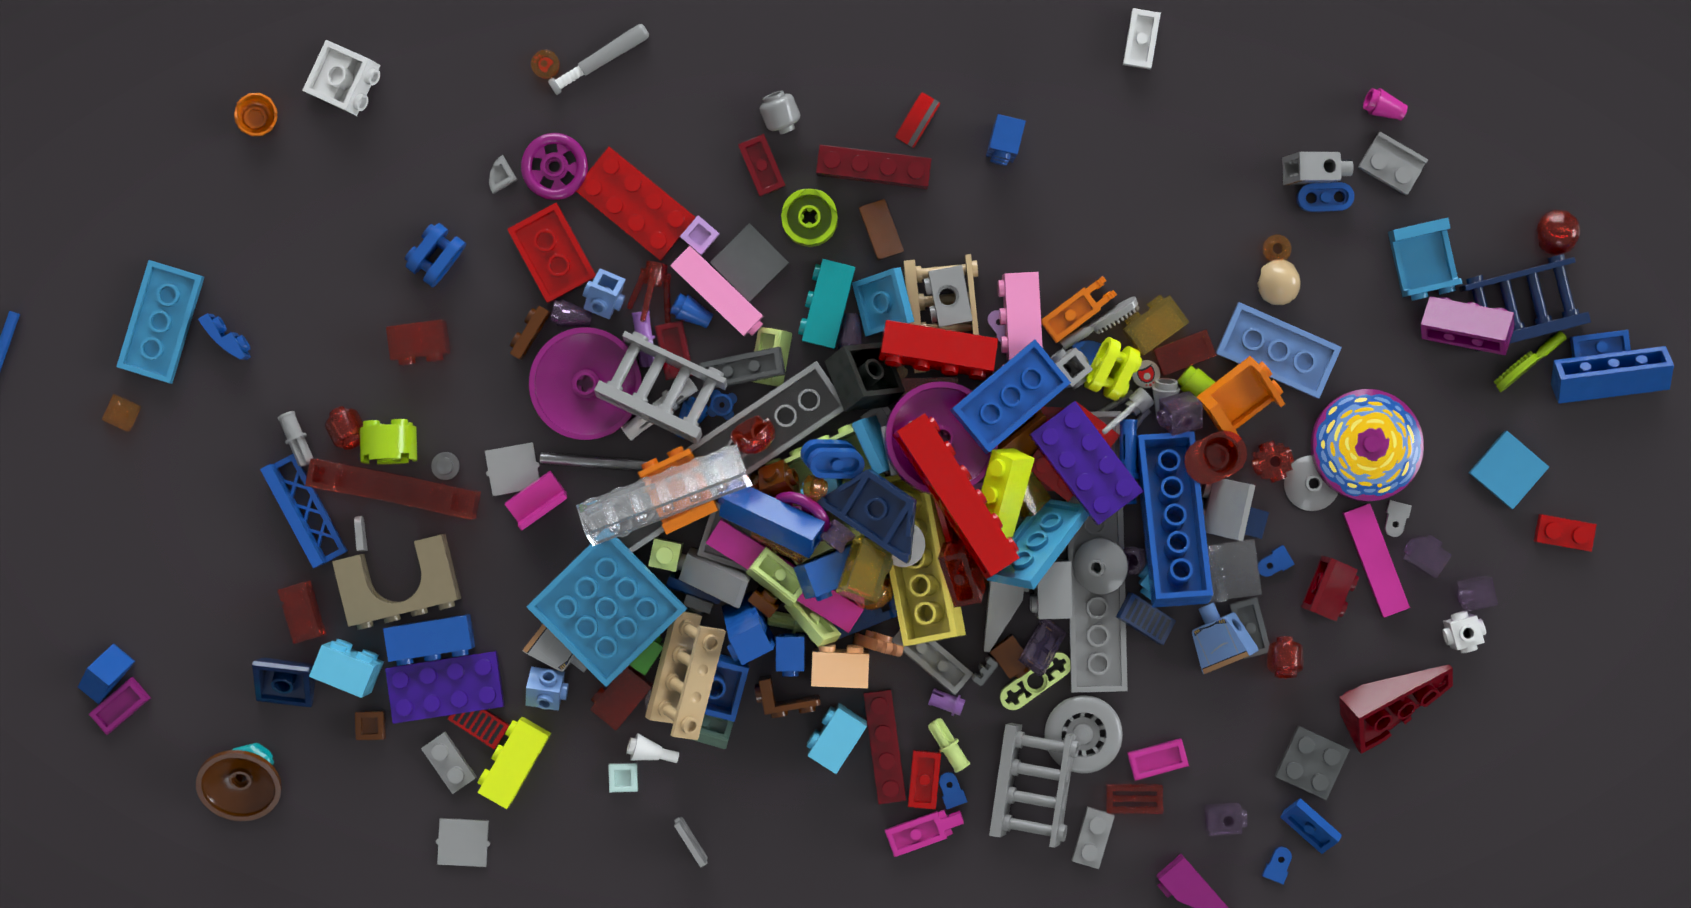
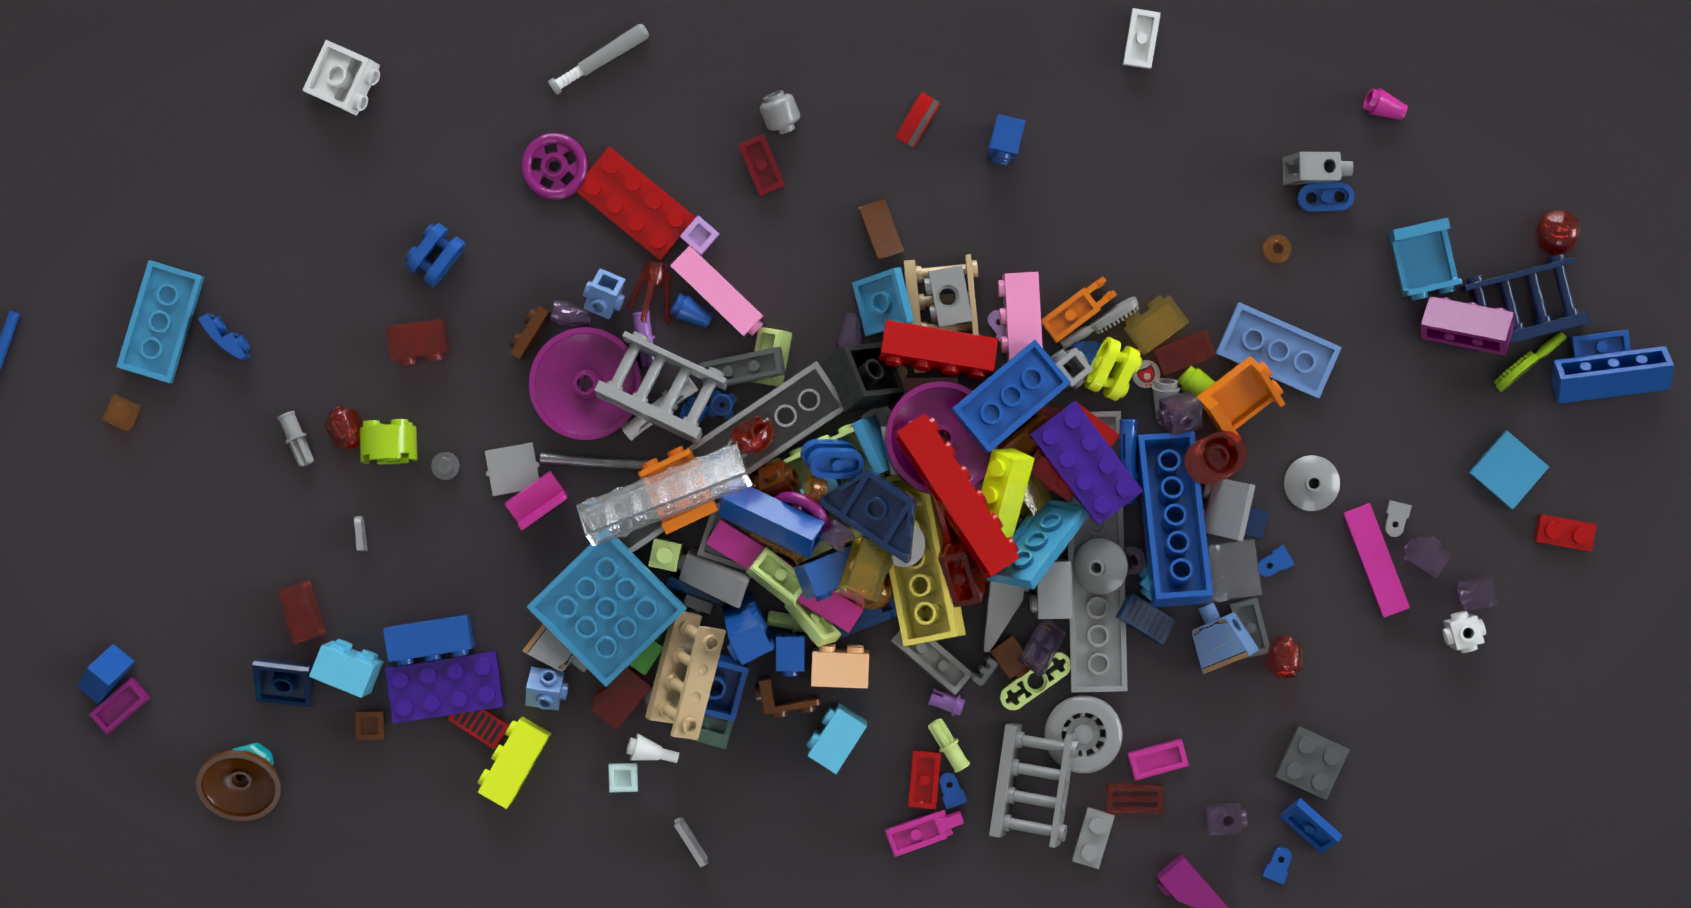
orange hair [234,93,278,136] -> none
blue fence [260,454,348,568] -> none
clear red arch [305,458,481,520] -> none
dark tan arch [332,534,461,630] -> none
light grey plate [421,731,477,794] -> none
light grey piece [436,818,491,867] -> none
light grey tile [489,155,518,194] -> none
red plate [507,203,596,303] -> none
clear orange tile [531,50,560,79] -> none
dark red tile [655,320,693,381] -> none
dark grey tile [710,223,789,302] -> none
reddish brown plate [748,585,782,618] -> none
lime brick [781,189,838,247] -> none
teal brick [798,259,855,350] -> none
dark red brick [816,145,932,189] -> none
nougat hinge [852,630,903,657] -> none
dark red plate [863,689,906,804] -> none
light grey plant [1096,387,1154,434] -> none
clear red brick [1251,440,1294,483] -> none
tan hair [1257,260,1301,305] -> none
dark red slope [1301,556,1359,621] -> none
dish [1311,389,1424,501] -> none
dark red wedge [1339,664,1453,754] -> none
light grey plate [1357,132,1428,196] -> none

